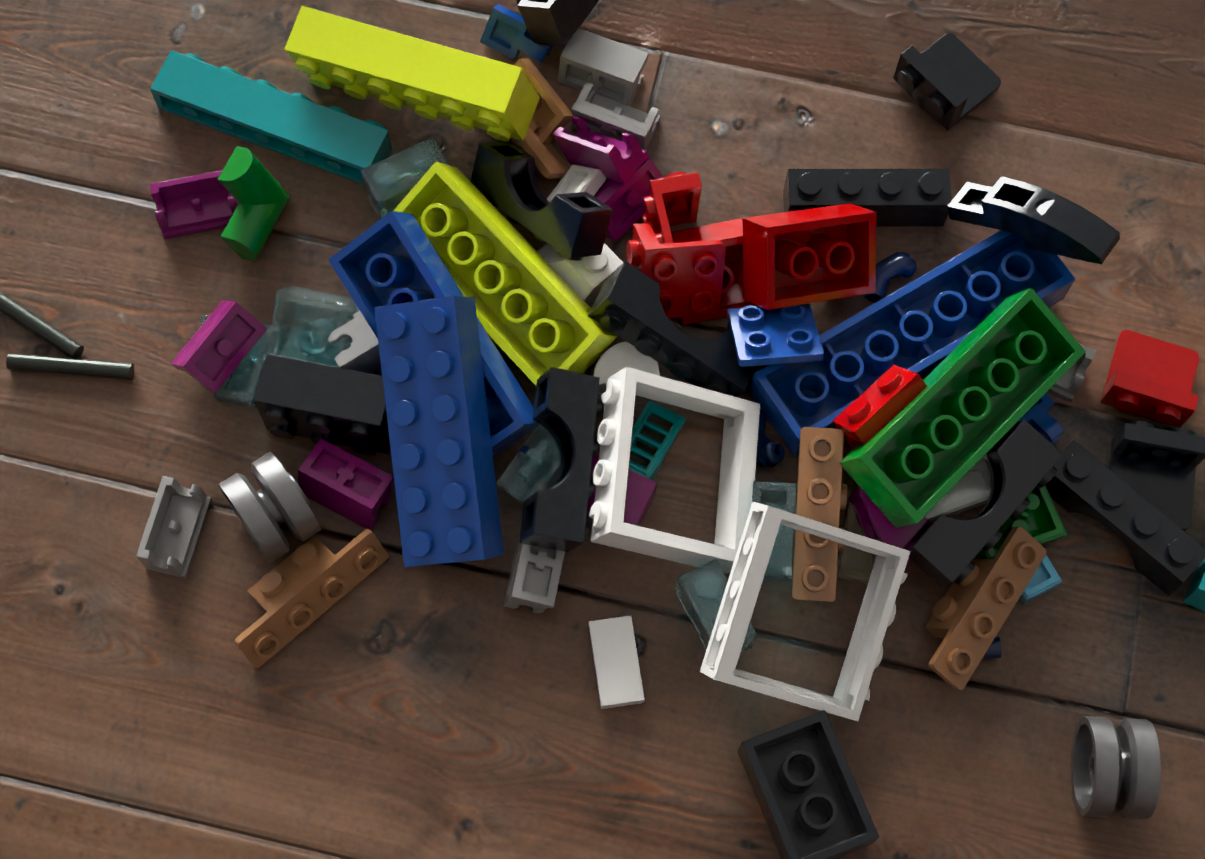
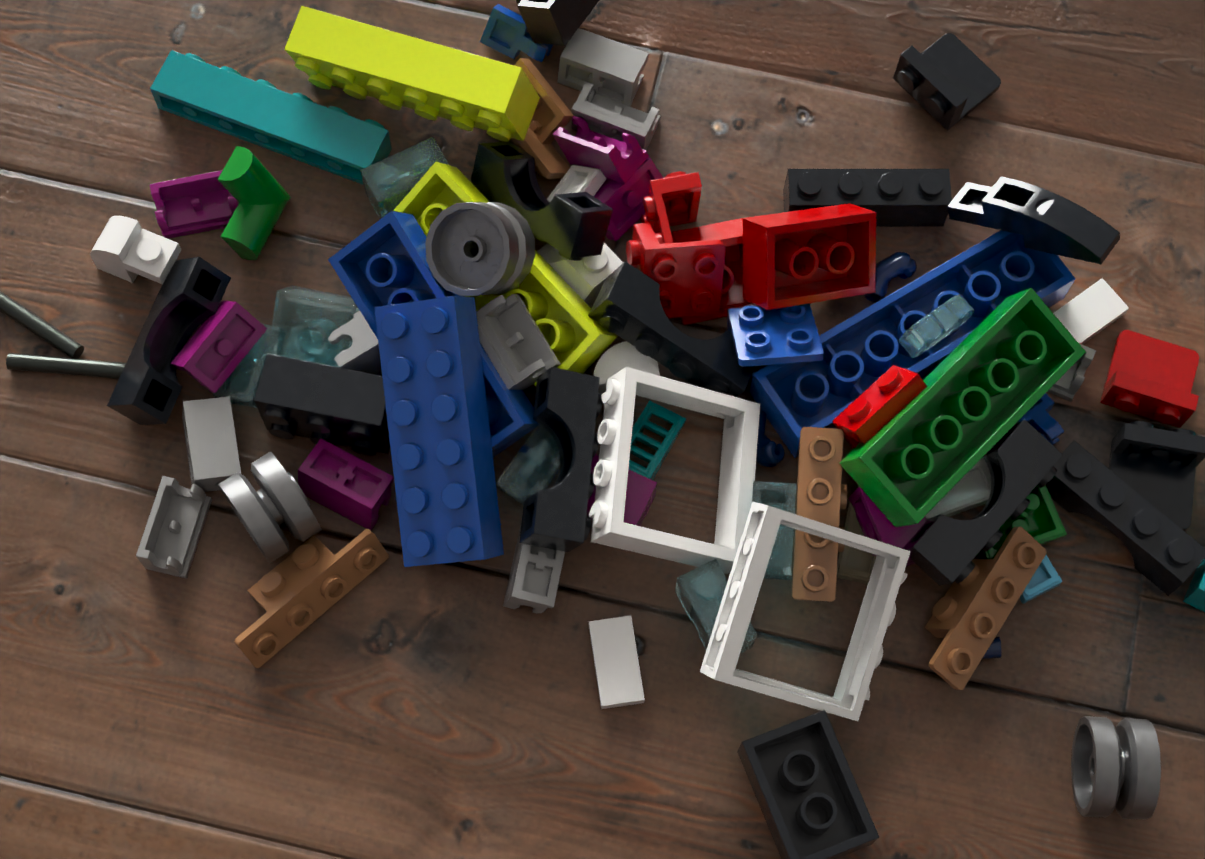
none -> white brick [90,216,181,284]
none -> black arch [107,257,231,425]
none -> light grey hinge [182,396,241,492]
none -> flat silver wheel [425,202,535,296]
none -> light grey hinge [476,294,561,390]
none -> clear light blue beam [899,294,974,358]
none -> white tile [1053,278,1129,345]

